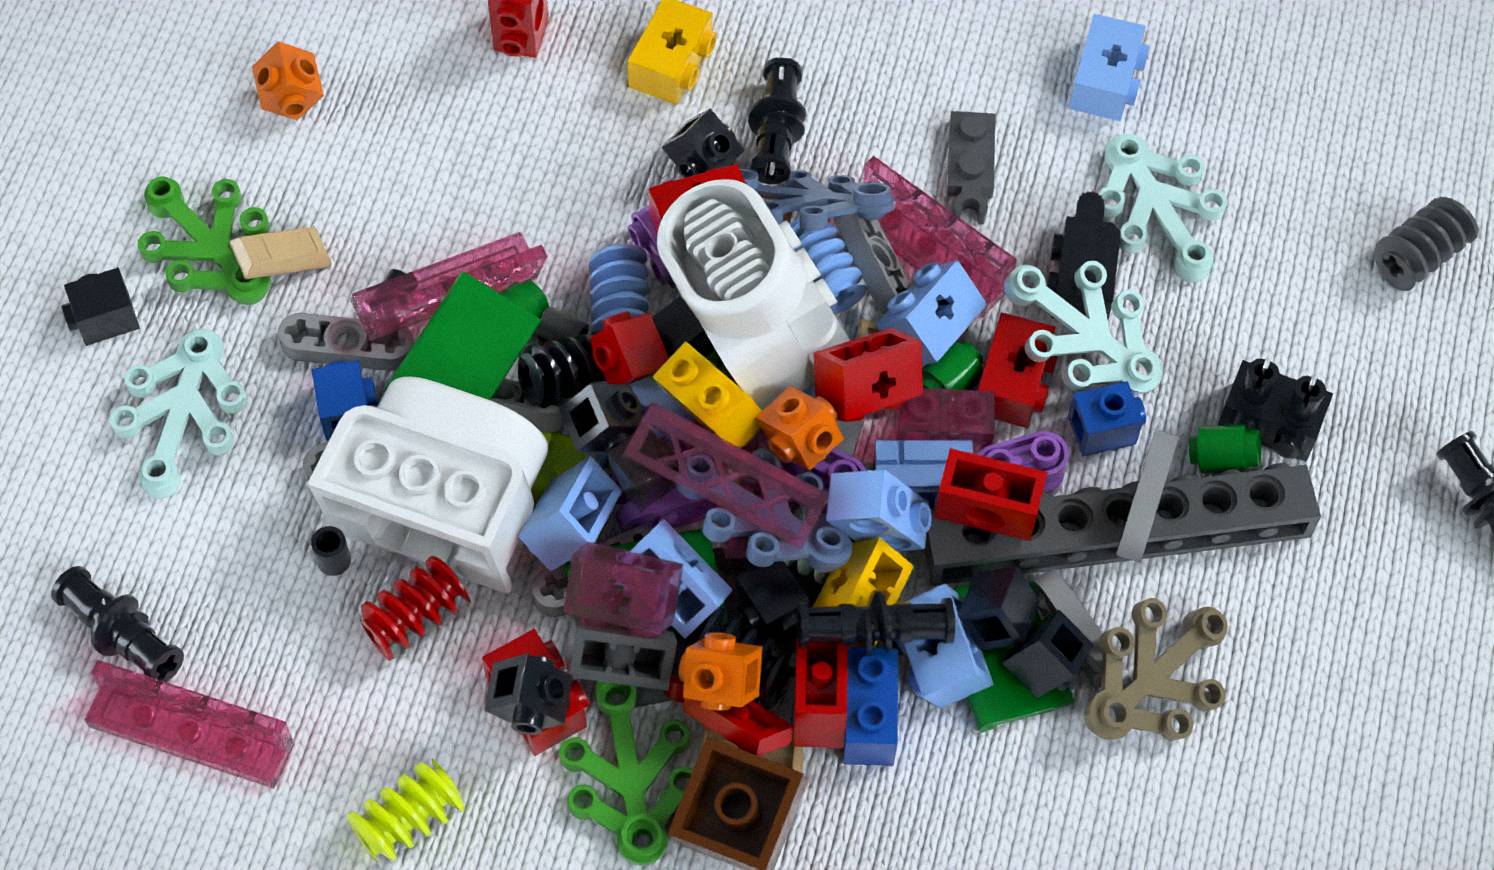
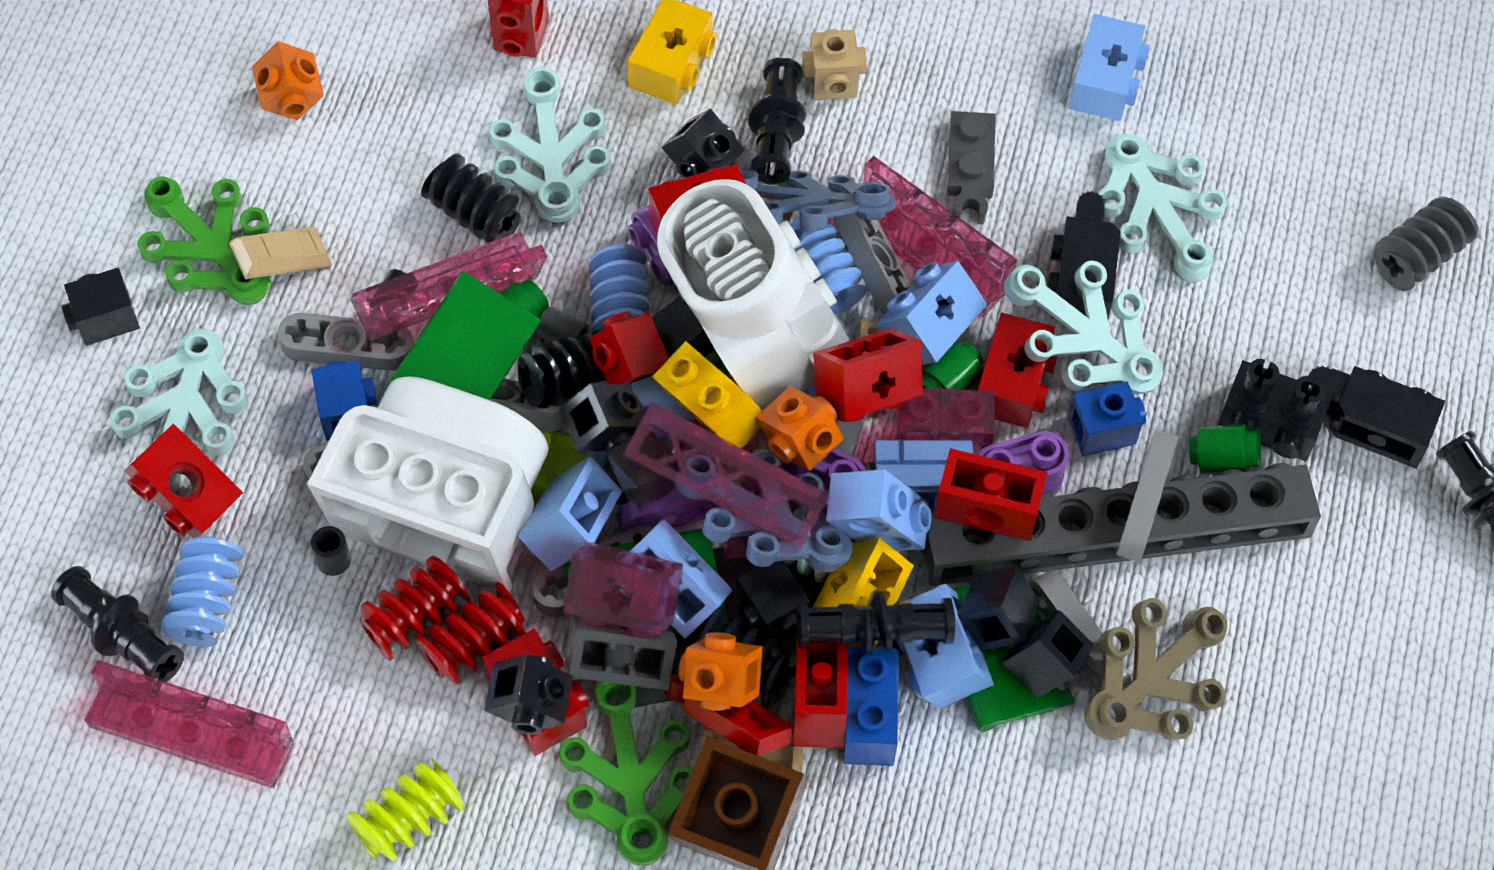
none -> red brick [124,423,244,538]
none -> light blue piece [160,537,244,647]
none -> red piece [414,582,526,685]
none -> black piece [421,153,521,248]
none -> light aqua plant [489,67,611,222]
none -> tan brick [802,29,867,100]
none -> black hinge [1308,365,1445,469]

